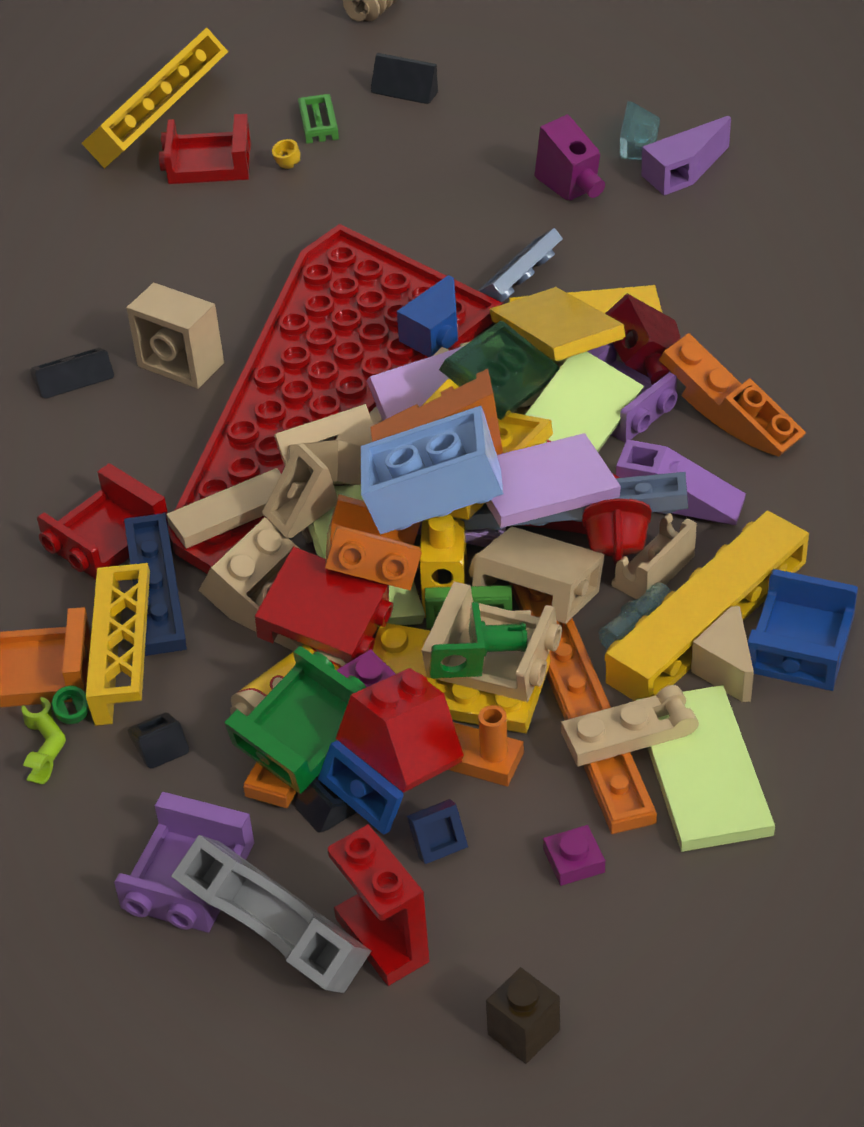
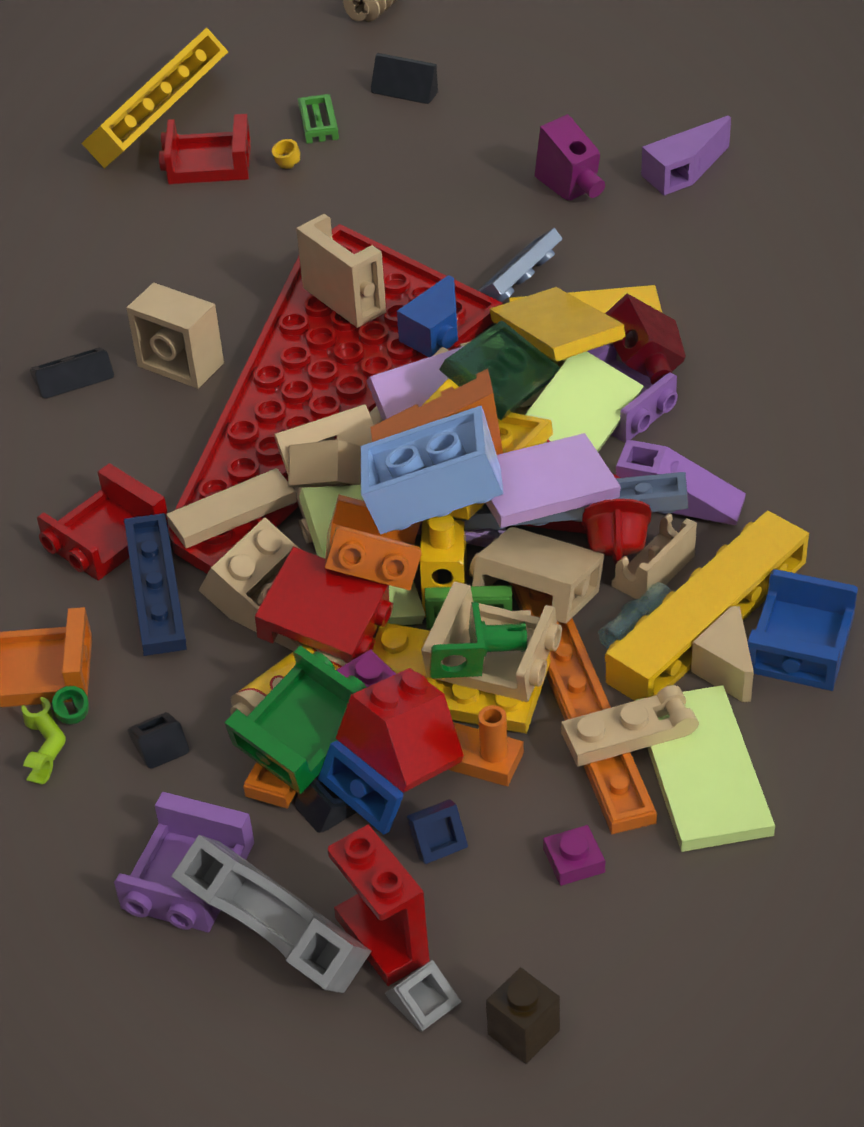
yellow fence [86,563,150,726] -> none
tan slope [262,444,337,538] -> none
clear light blue slope [620,101,660,160] -> none
orange slope [659,333,806,457] -> none
none -> tan panel [296,214,386,328]
none -> light grey slope [385,960,461,1032]

